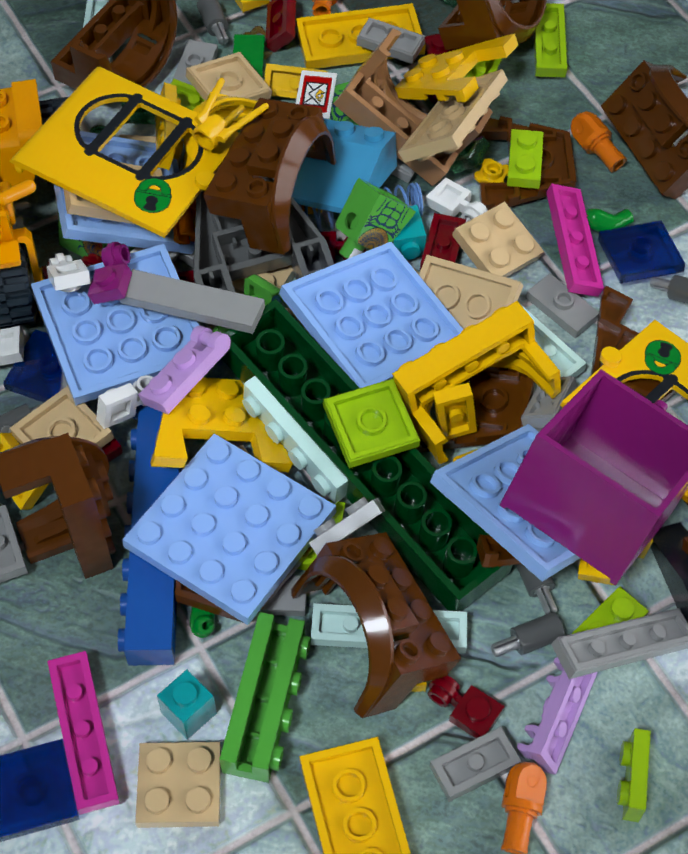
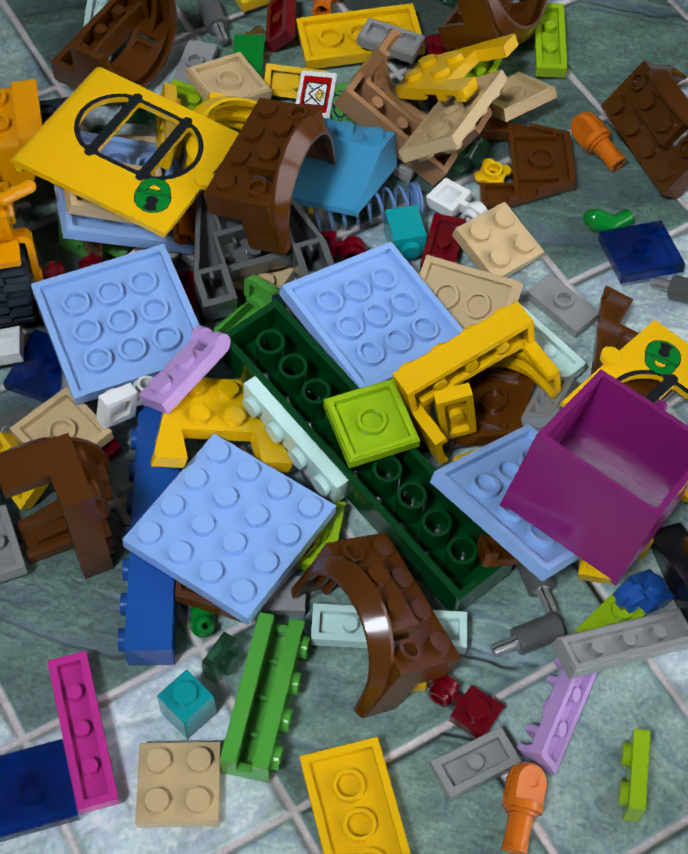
white plate [46,253,91,292] -> none
magenta plate [87,242,132,304] -> none
light grey tile [120,269,265,334] -> none
yellow plant [192,78,269,151] -> none
light grey plate [309,497,385,555] -> none
bright green torso [336,178,416,259] -> none
lime plate [507,129,544,189] -> none
dark pink plate [546,184,604,297] -> none
none -> clear green plate [201,631,240,685]
none -> tan plate [489,72,557,122]
none -> blue plate [613,569,675,615]

